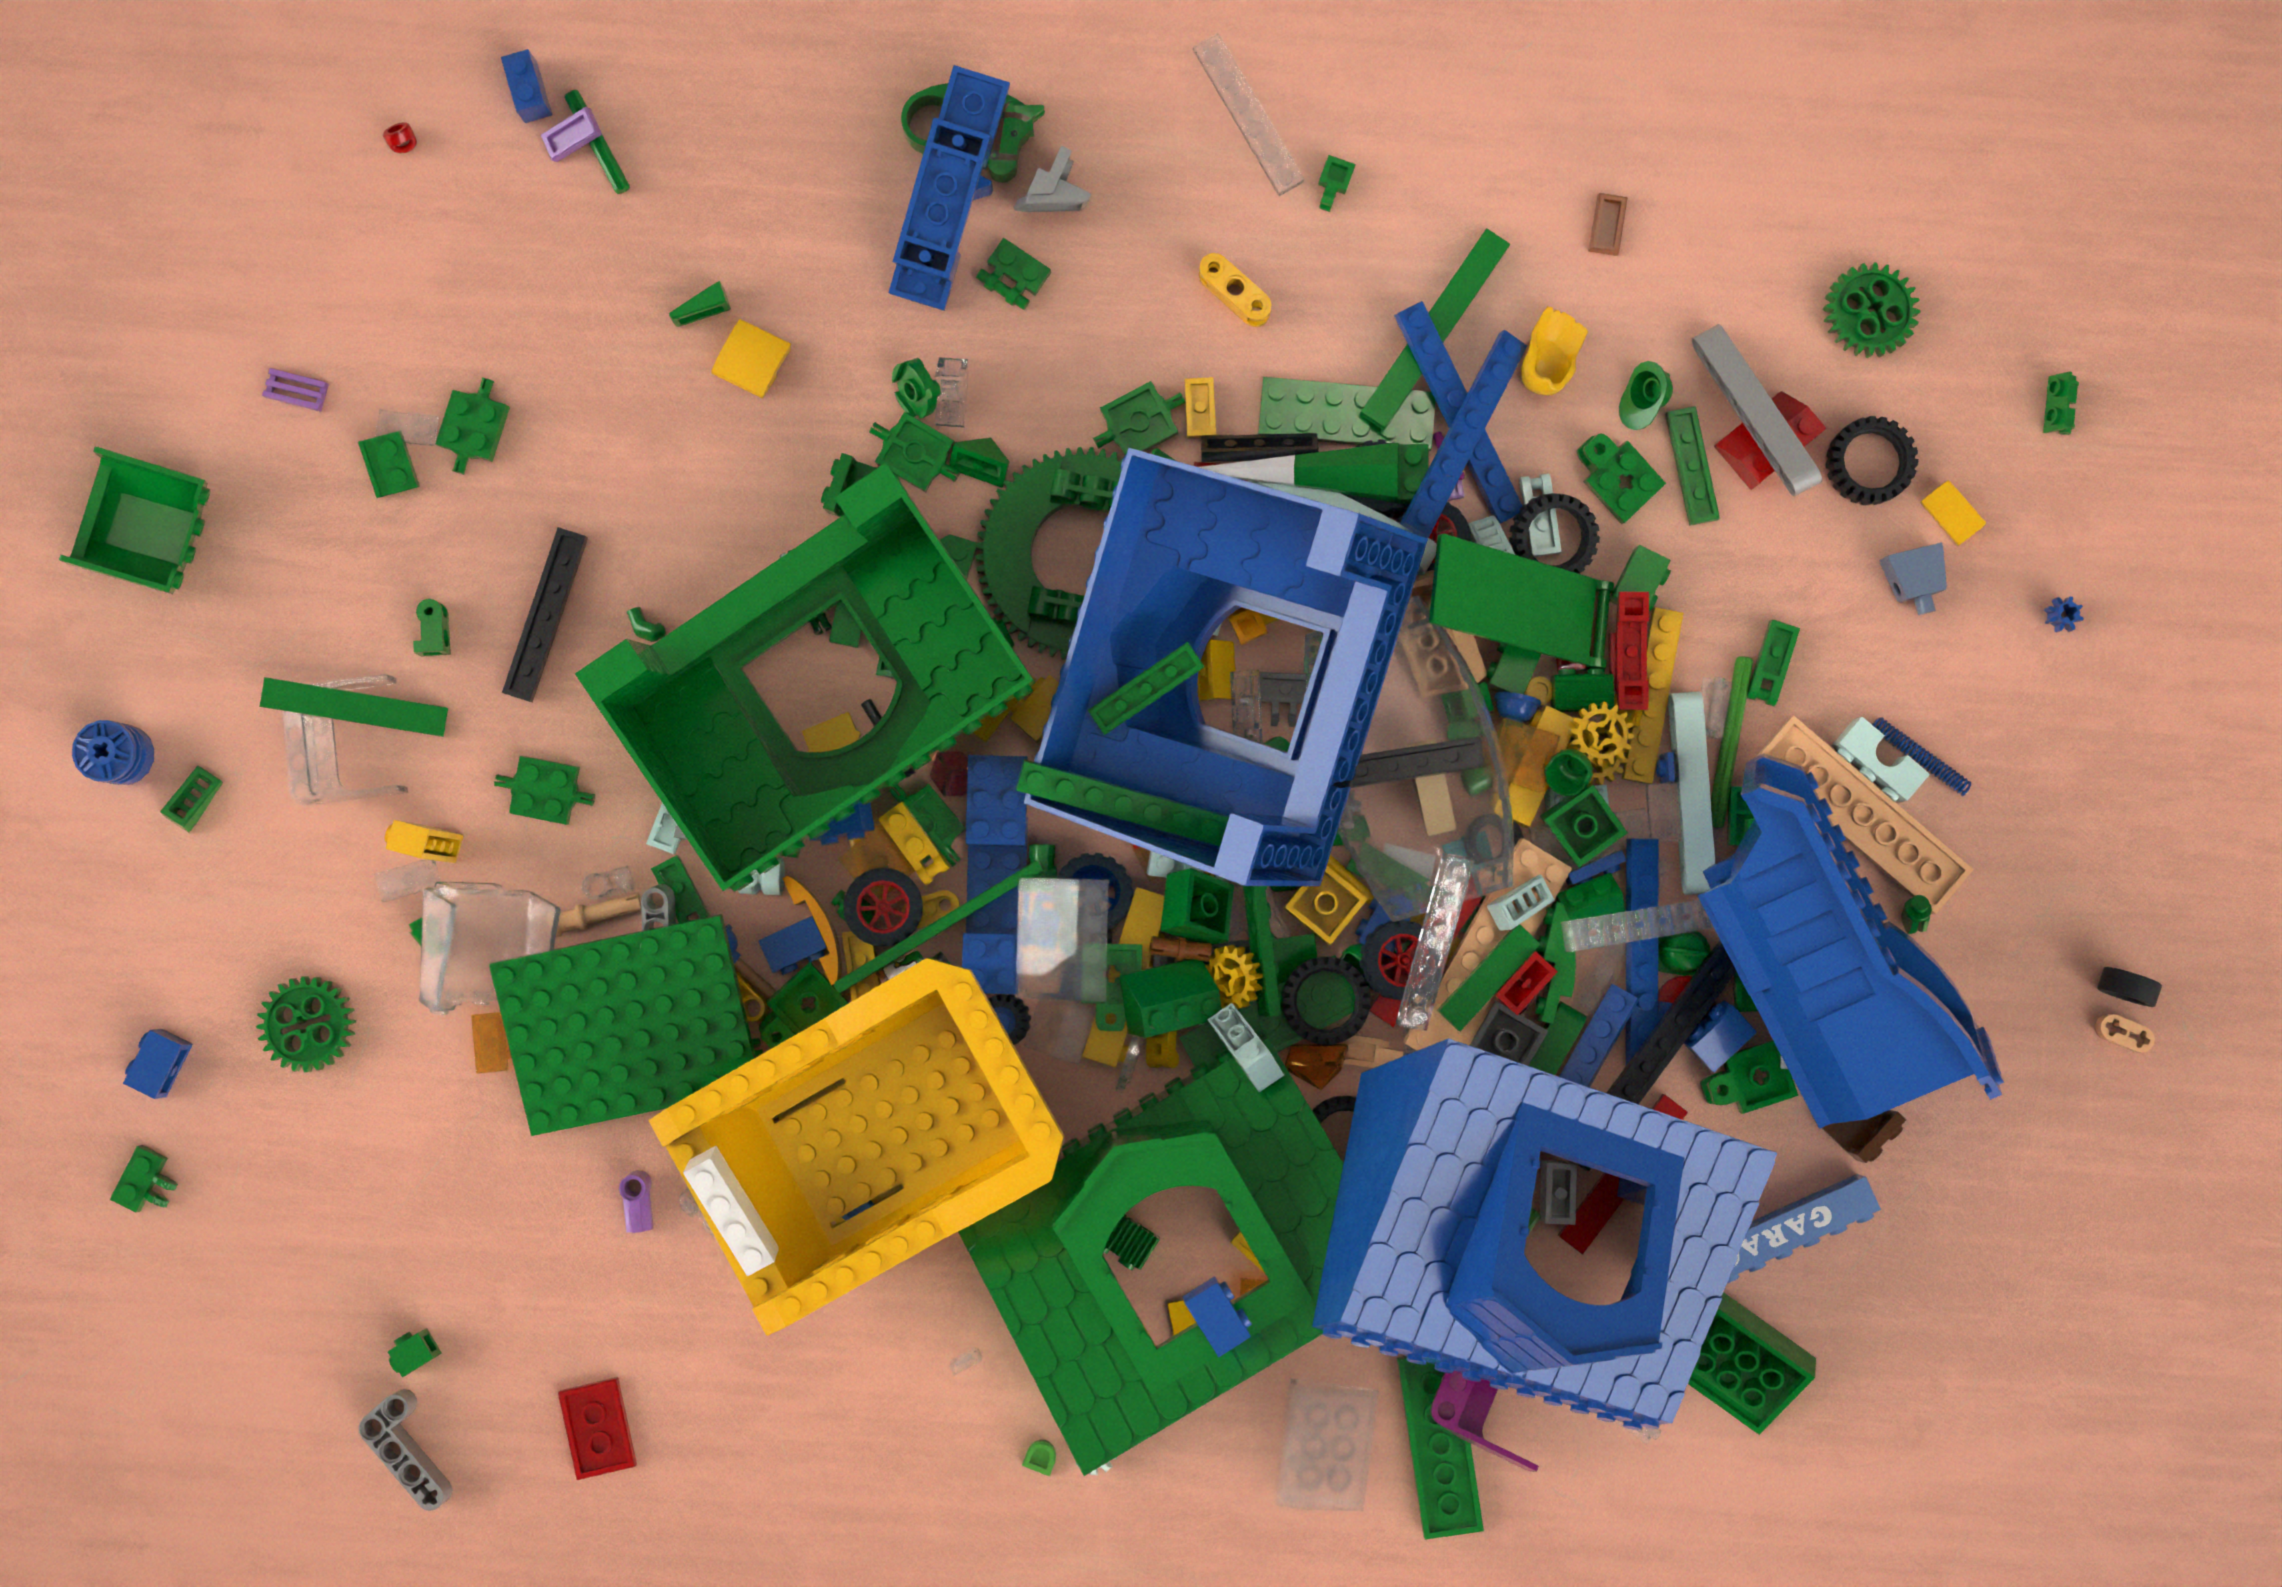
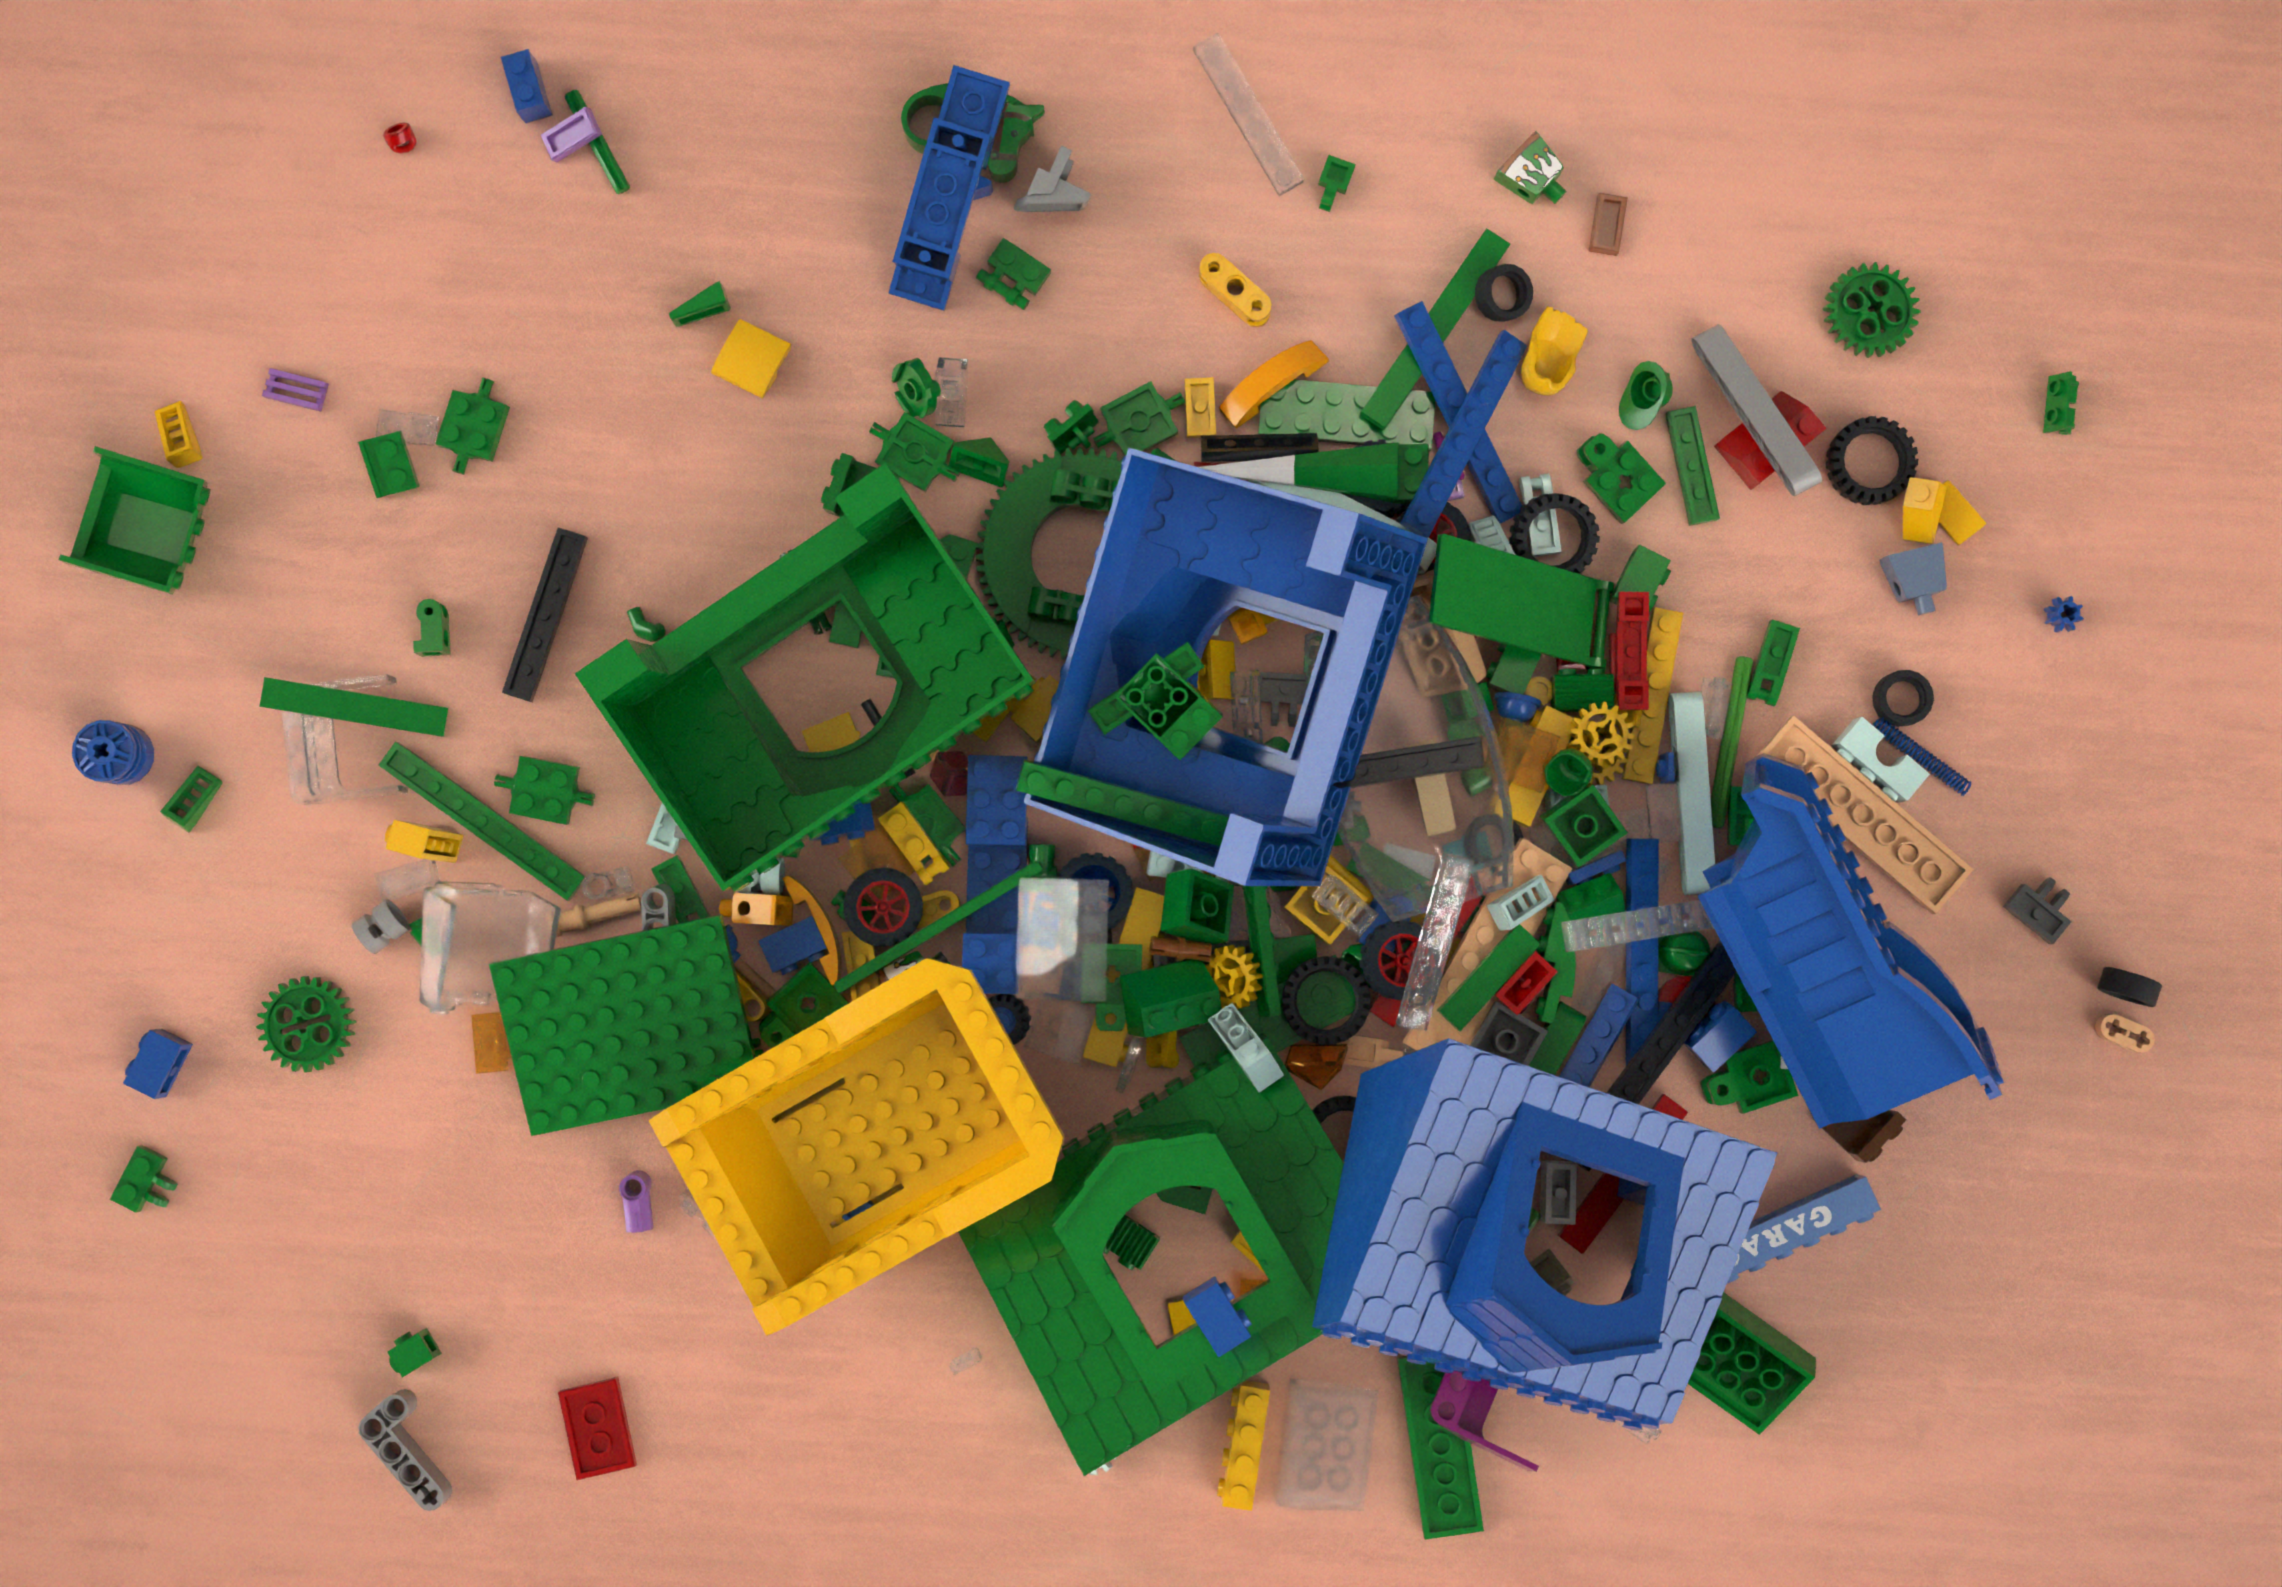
white brick [683,1146,779,1276] -> none
bright green tile [1022,1440,1056,1477] -> none
green arm [1901,895,1932,934] -> none
none -> yellow slope [154,401,203,468]
none -> light grey wheel [352,899,410,954]
none -> green plate [378,741,587,901]
none -> light orange torso [719,893,794,926]
none -> green hips [1044,400,1099,454]
none -> green slope [1114,653,1223,760]
none -> green leg [1157,1186,1213,1214]
none -> yellow brick [1217,1380,1270,1511]
none -> light orange slope [1219,340,1329,429]
none -> clear slope [1311,874,1379,937]
none -> black tyre [1475,264,1533,322]
none -> torso [1494,131,1567,204]
none -> dark tan bracket [1530,1249,1574,1296]
none -> black tyre [1872,670,1934,727]
none -> yellow slope [1903,477,1947,545]
none -> dark grey hinge [2003,877,2072,944]

